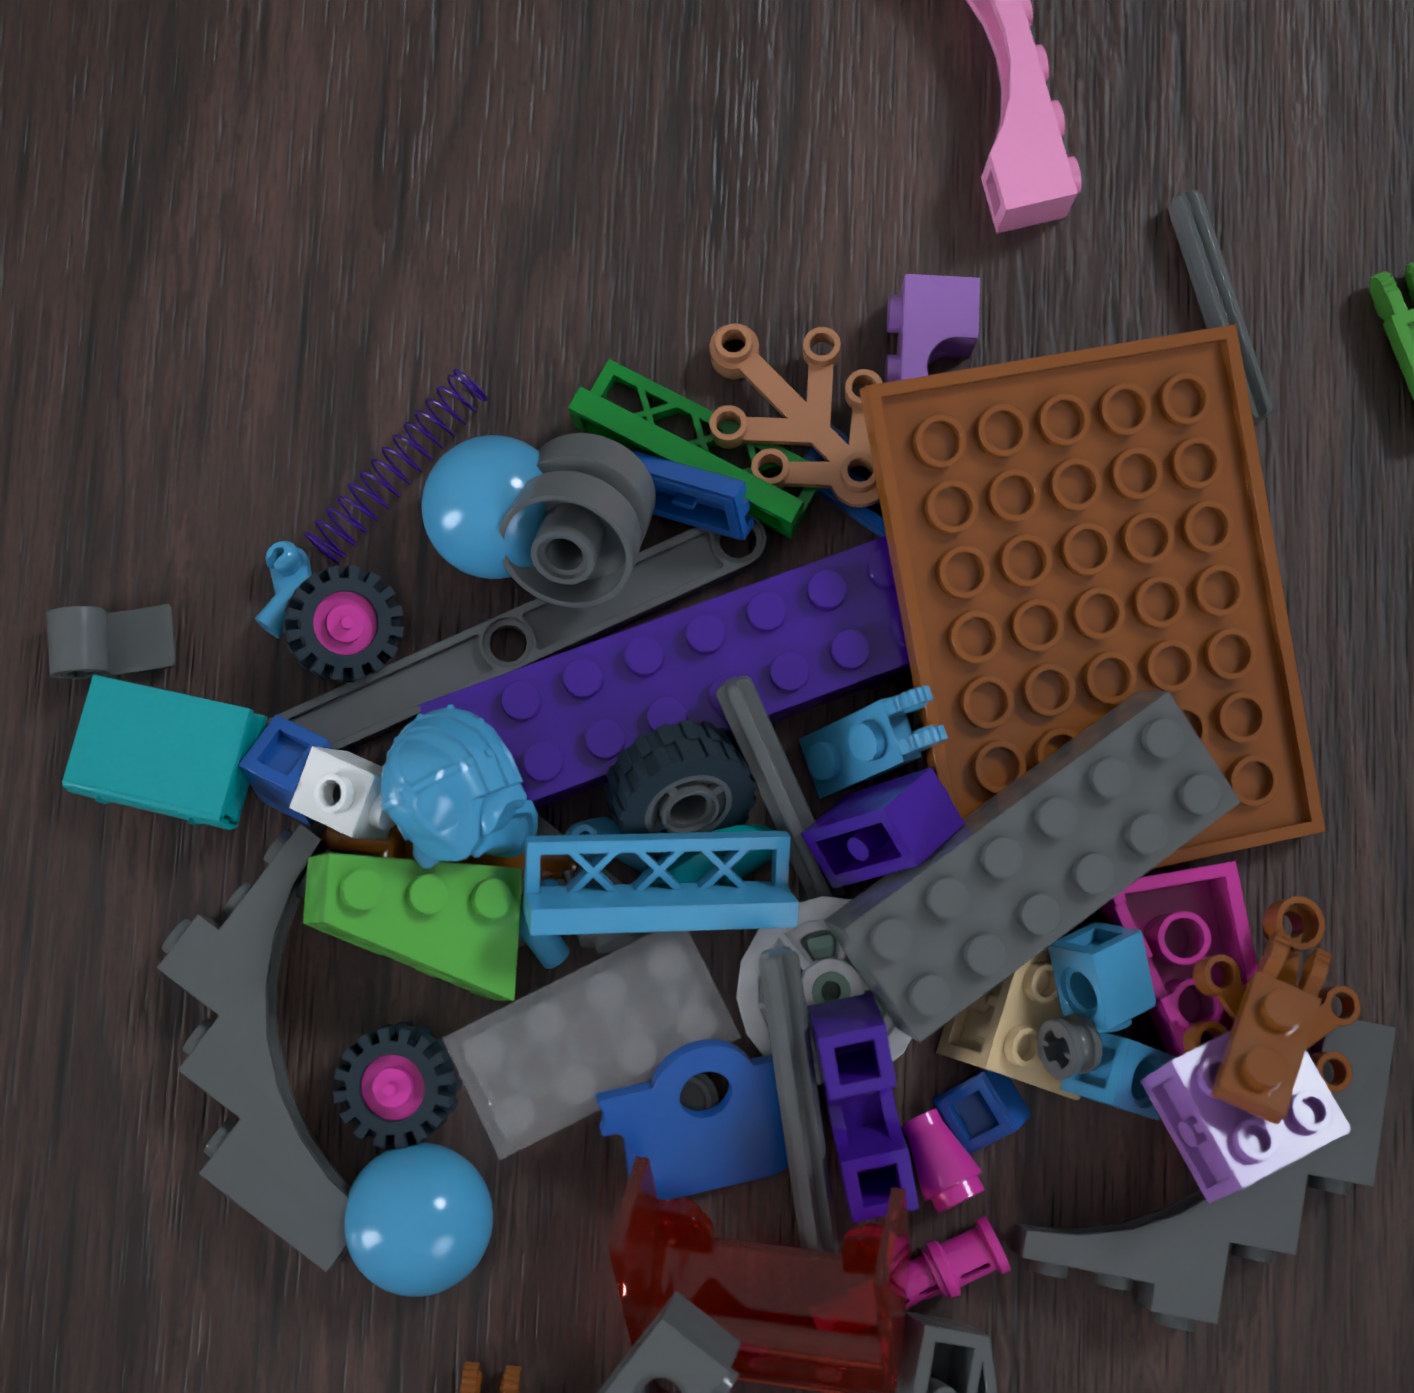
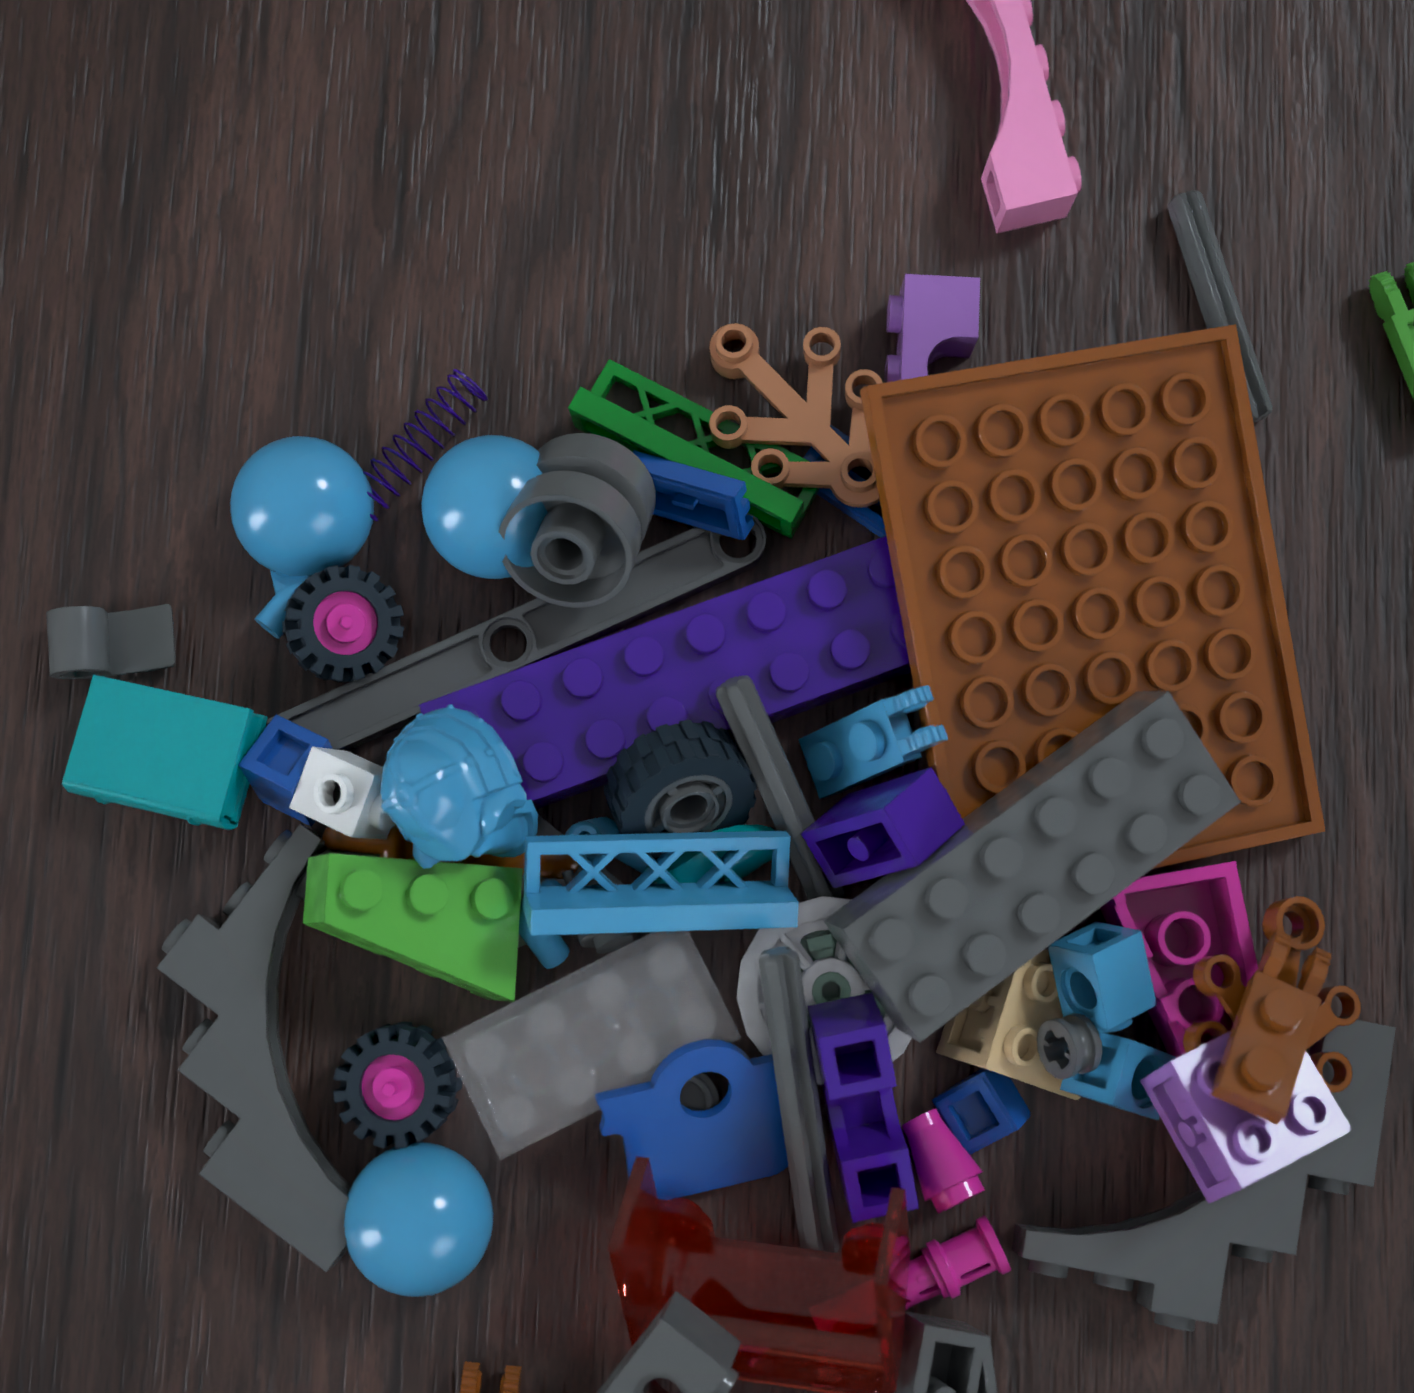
none -> dark azure piece [230,436,374,576]

